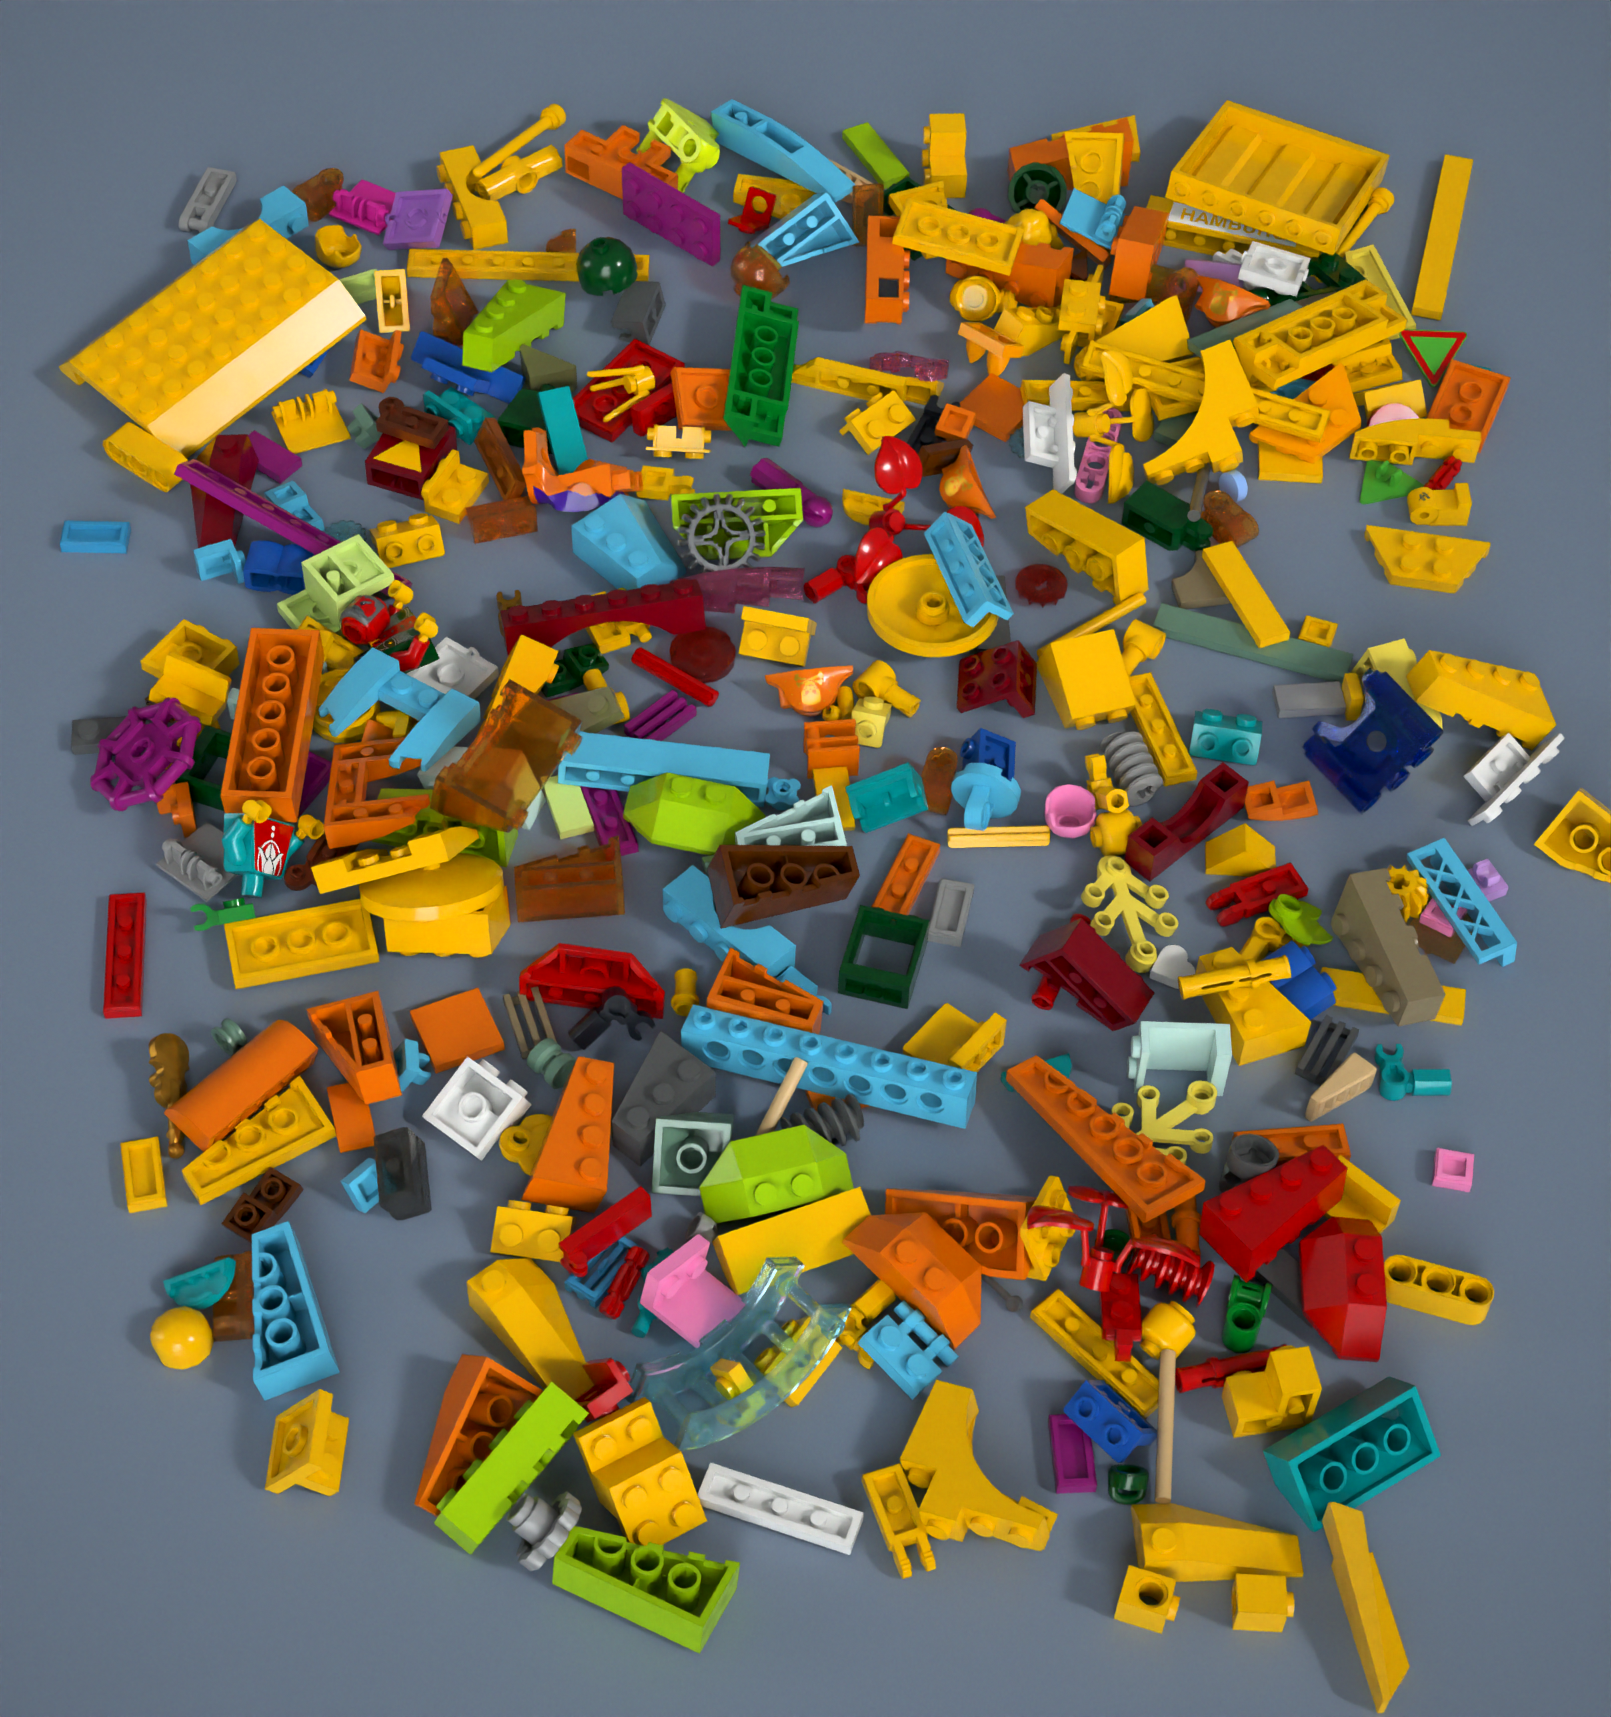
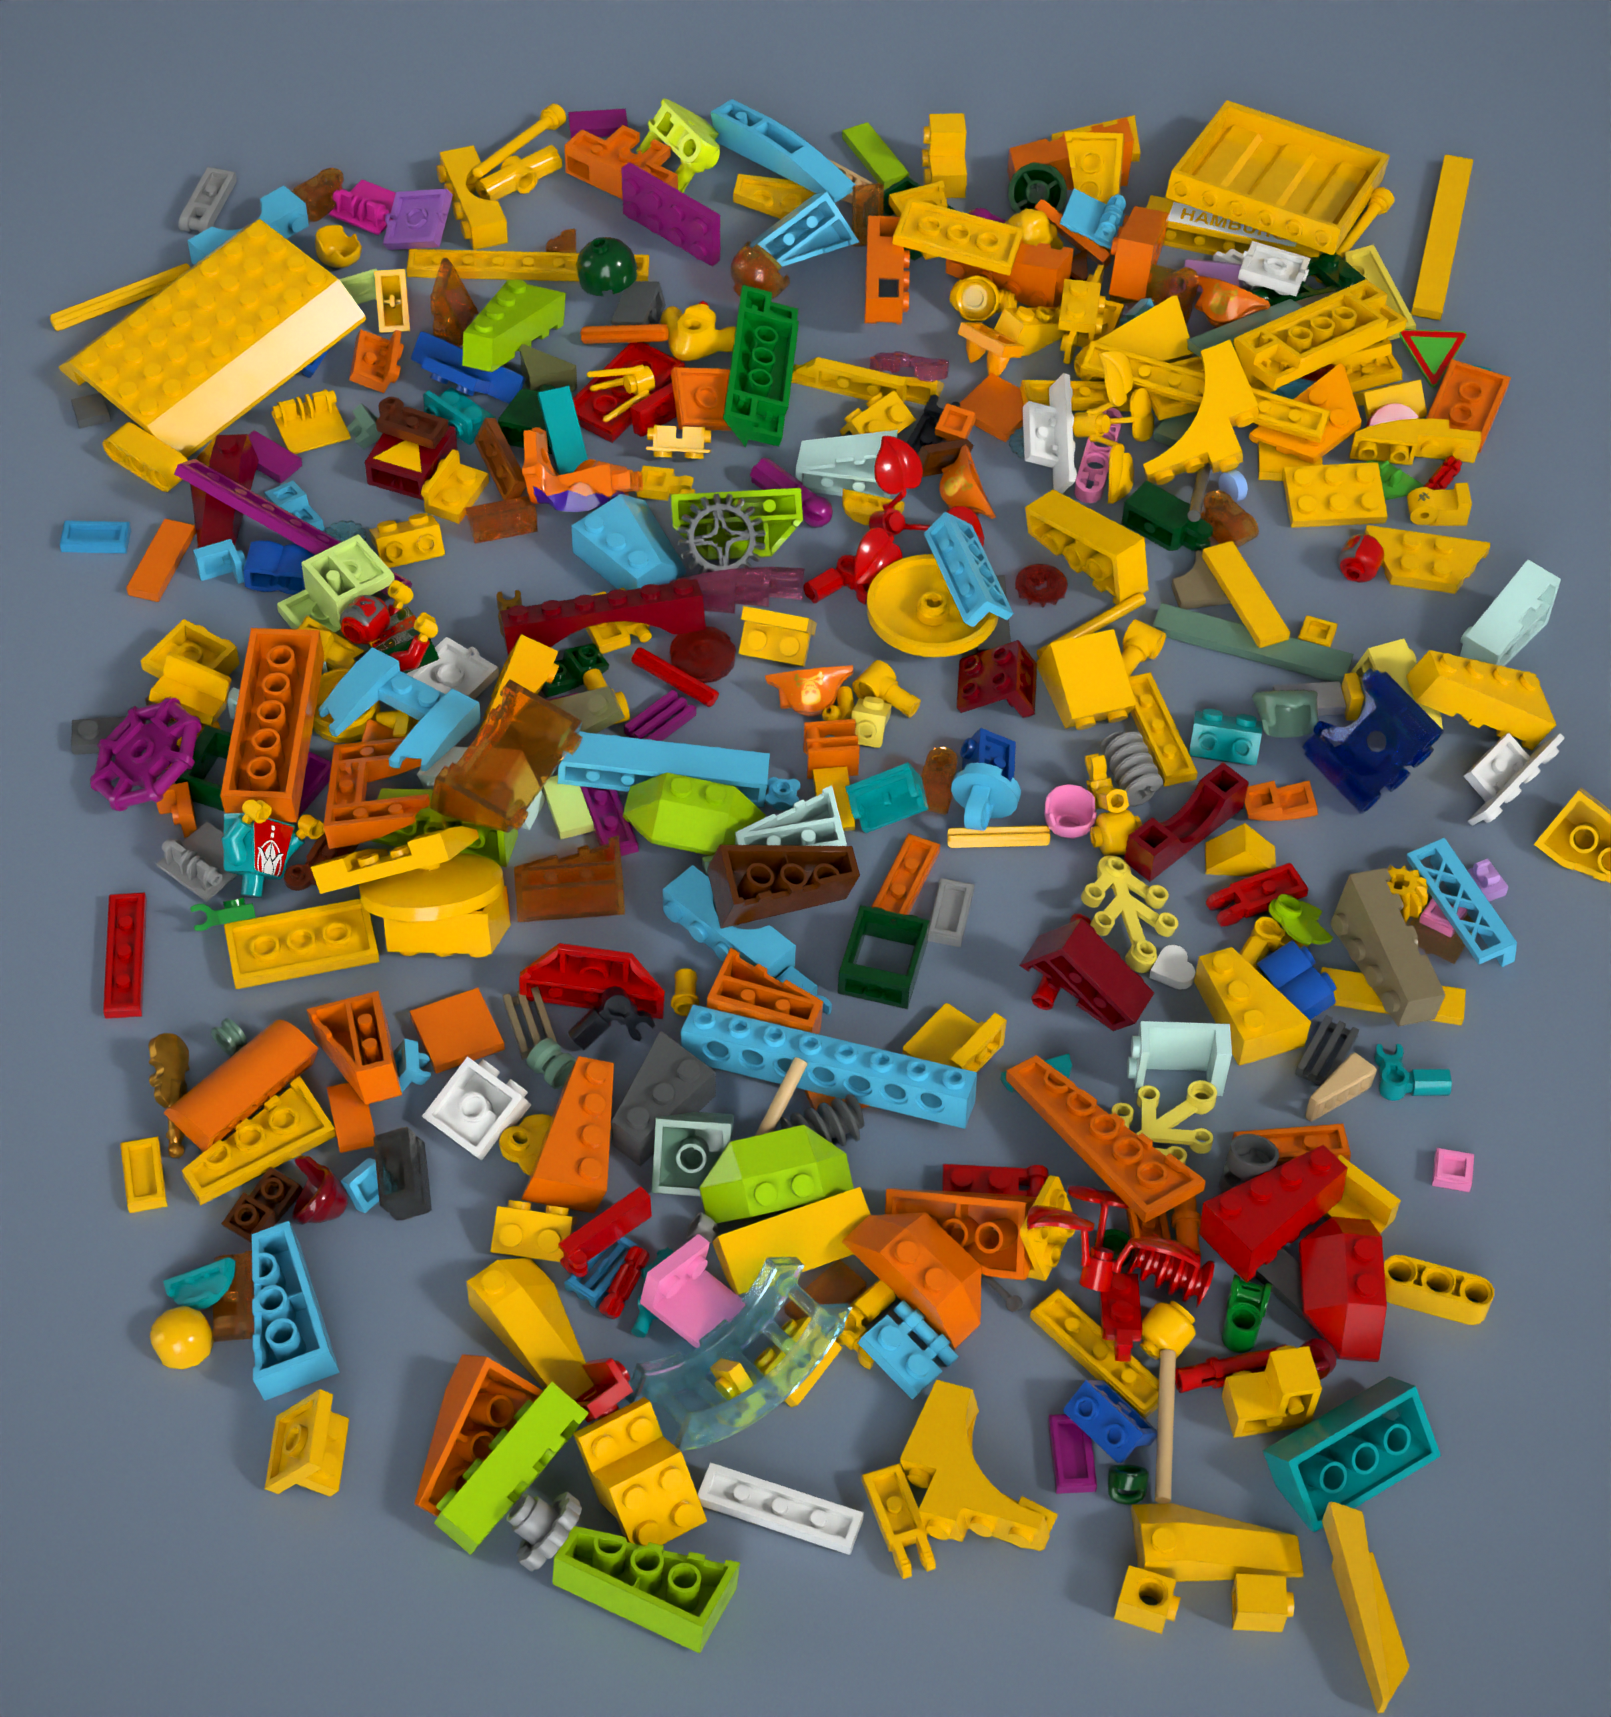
red bracket [727,186,777,234] -> none
yellow pin [1178,955,1291,1000] -> none
none -> yellow axle [50,263,190,331]
none -> dark grey tile [71,393,110,429]
none -> orange tile [126,518,196,602]
none -> dark red hat [292,1155,348,1225]
none -> magenta tile [568,108,628,139]
none -> orange axle [580,324,669,344]
none -> yellow head [660,301,736,361]
none -> clear orange tile [785,1259,867,1328]
none -> light aqua wedge [796,430,898,499]
none -> red plate [942,1164,1049,1197]
none -> sand green hair [1252,689,1318,738]
none -> yellow plate [1282,462,1388,528]
none -> dark red tile [1298,1338,1336,1380]
none -> red head [1337,534,1385,583]
none -> light aqua wedge [1460,560,1561,666]

